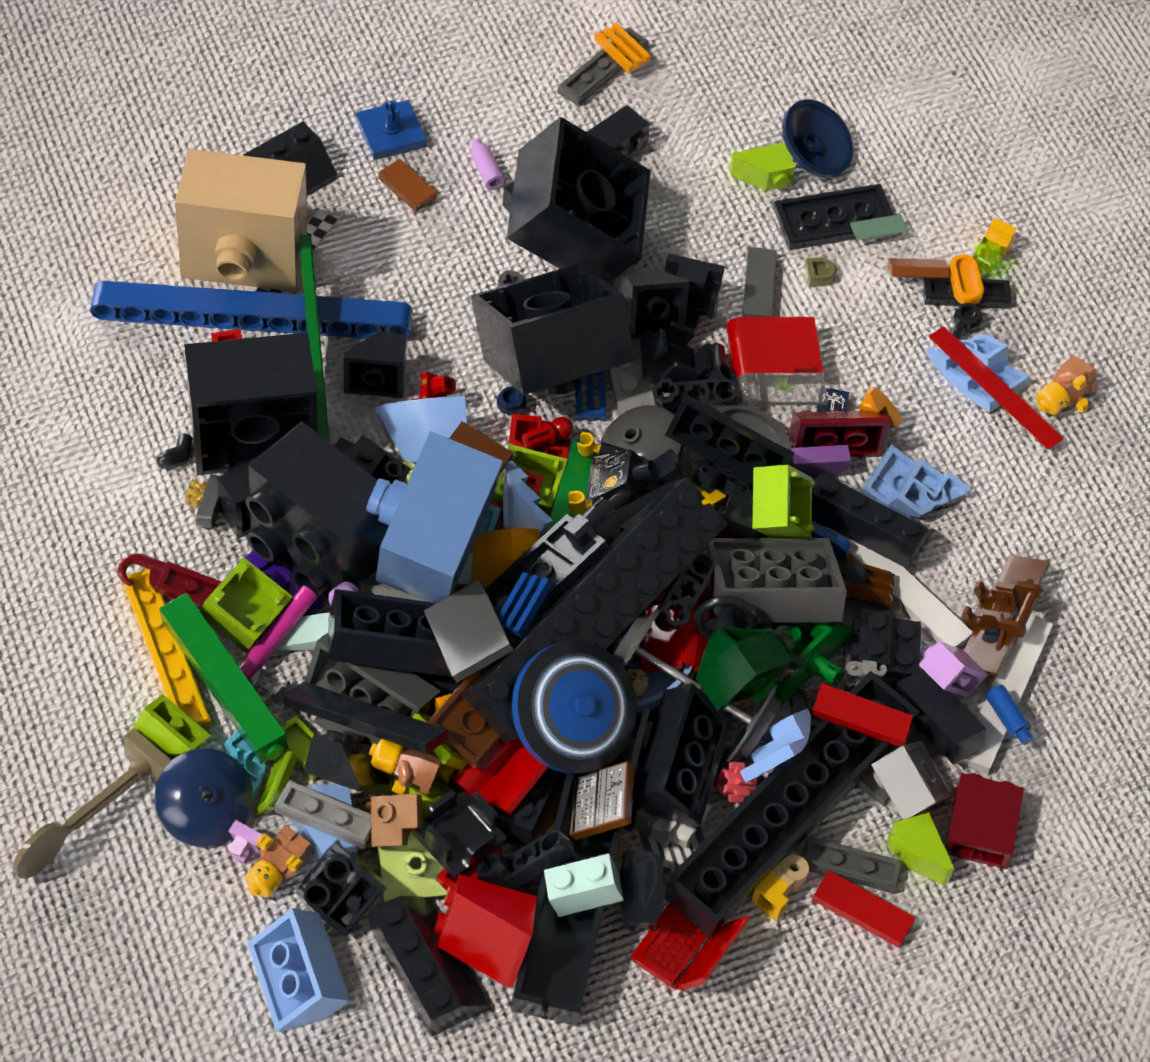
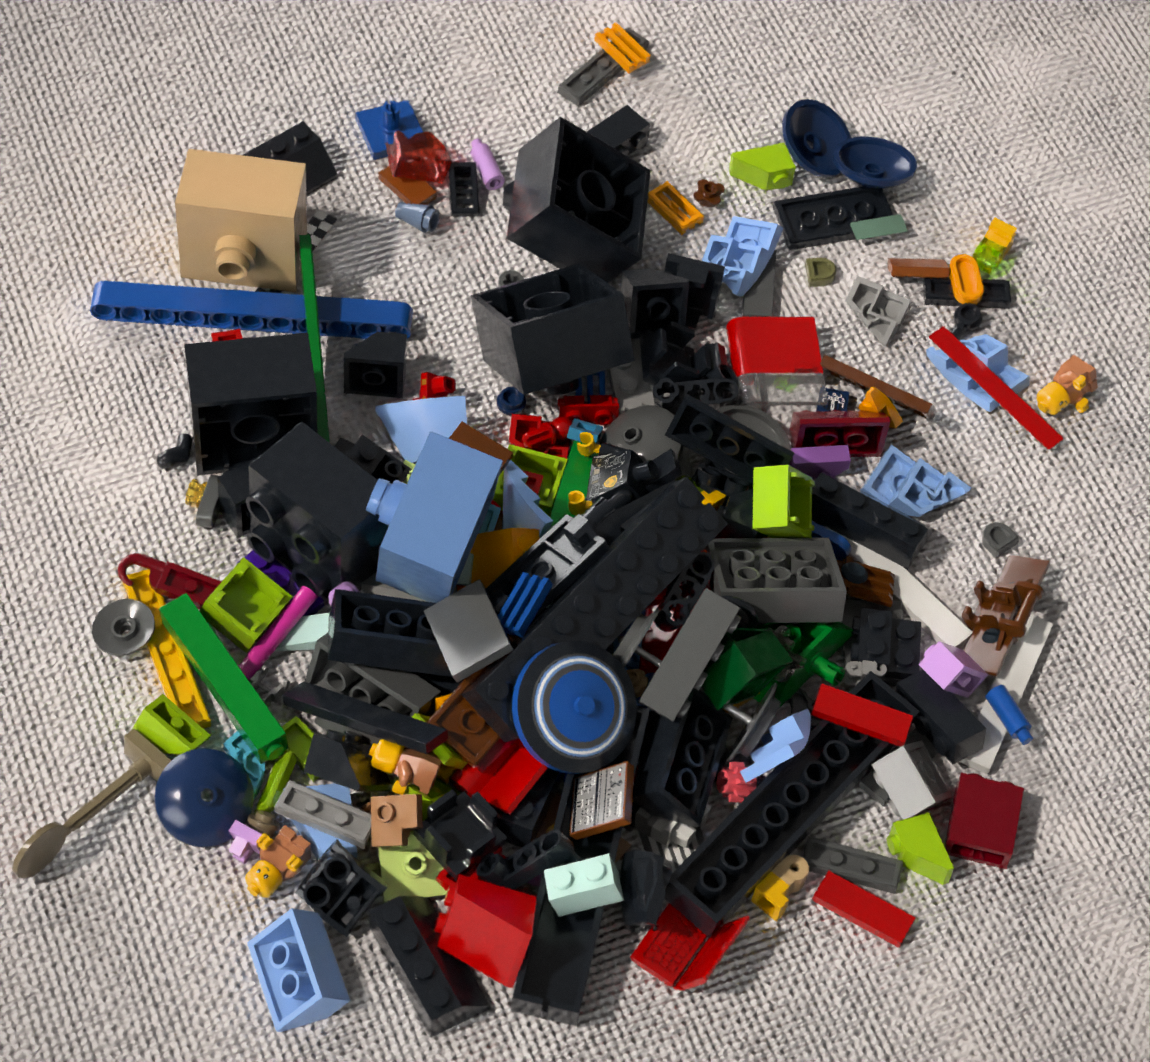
none -> dark grey dish [92,599,155,656]
none -> dark tan plate [247,810,280,837]
none -> clear red piece [385,131,452,183]
none -> sand blue cone [395,202,440,233]
none -> black slope [447,162,480,216]
none -> red hinge [557,394,619,425]
none -> dark azure tile [567,419,603,444]
none -> dark grey slope [638,588,741,722]
none -> light orange tile [648,181,704,235]
none -> reddish brown plate [693,179,725,207]
none -> light blue slope [702,216,783,297]
none -> reddish brown tile [820,354,937,421]
none -> dark blue dish [833,136,917,189]
none -> light grey slope [845,276,912,347]
none -> dark grey tile [982,522,1020,558]

